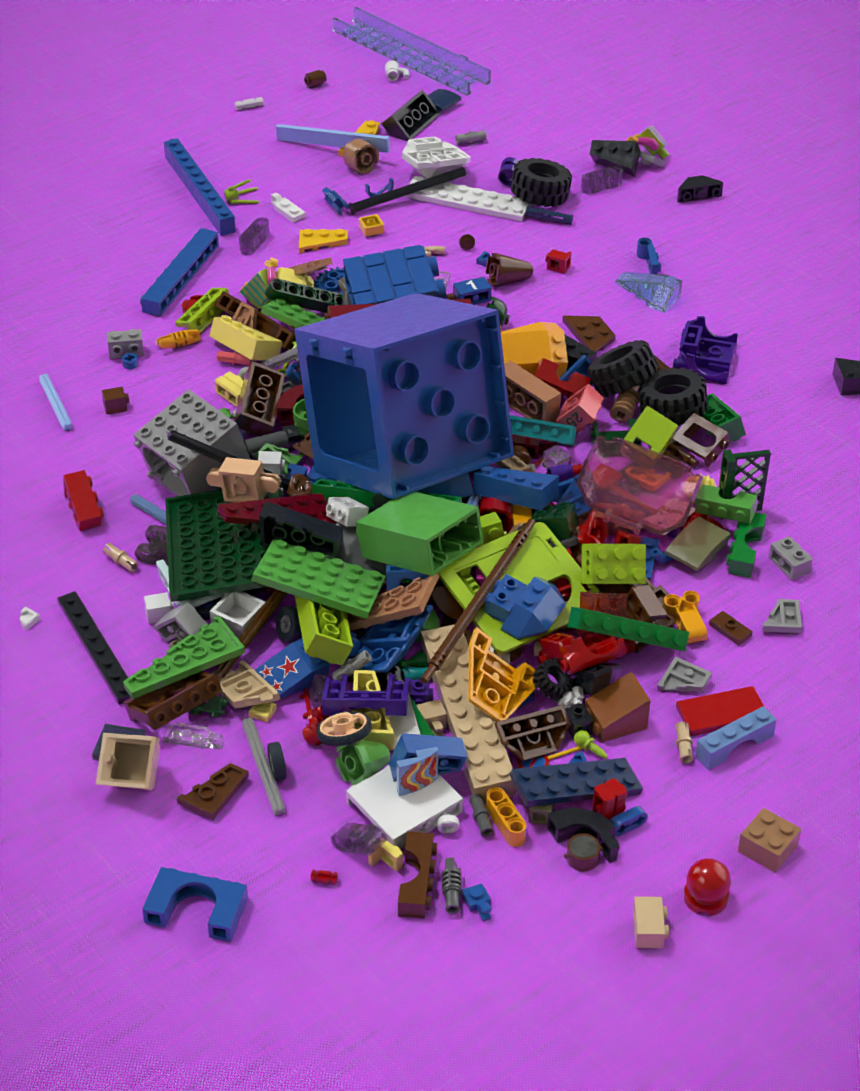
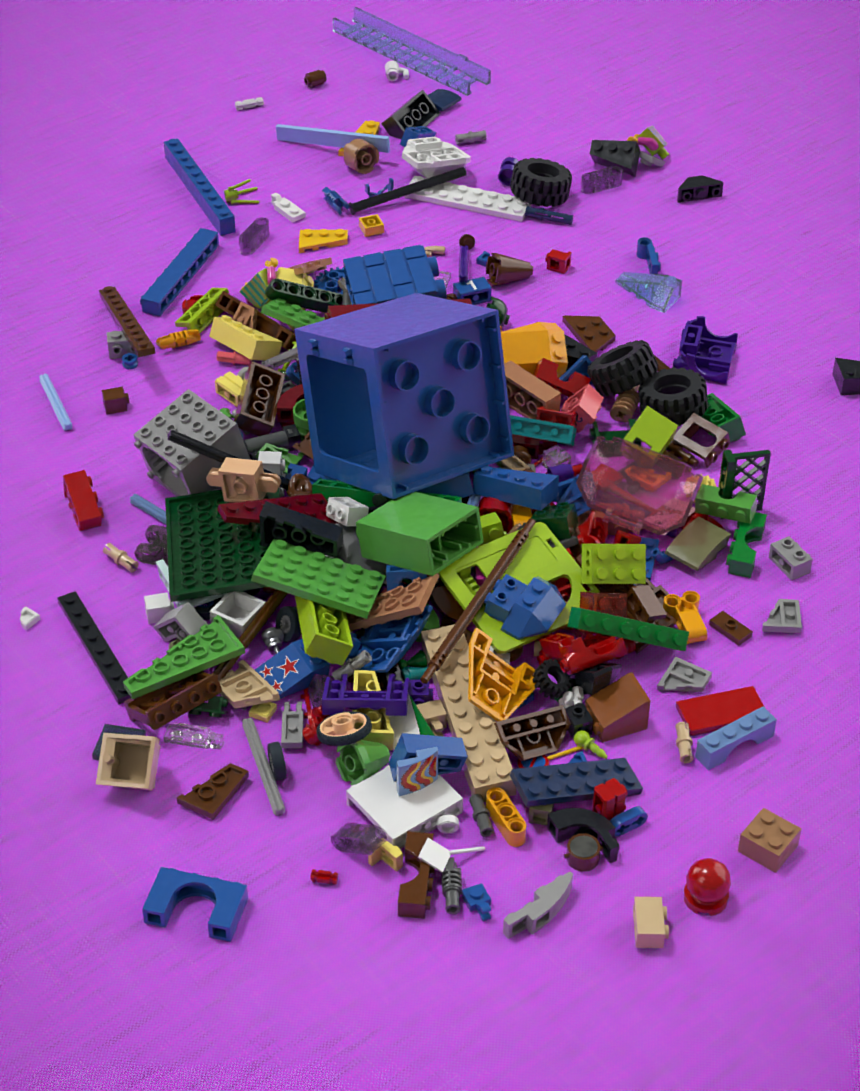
none -> reddish brown plate [99,286,156,357]
none -> dark grey piece [261,627,284,654]
none -> light grey hinge [281,702,304,748]
none -> blue slope [399,126,437,149]
none -> white piece [418,838,485,873]
none -> dark purple axle [459,245,469,283]
none -> light grey slope [503,871,573,939]
none -> red hinge [536,406,576,426]

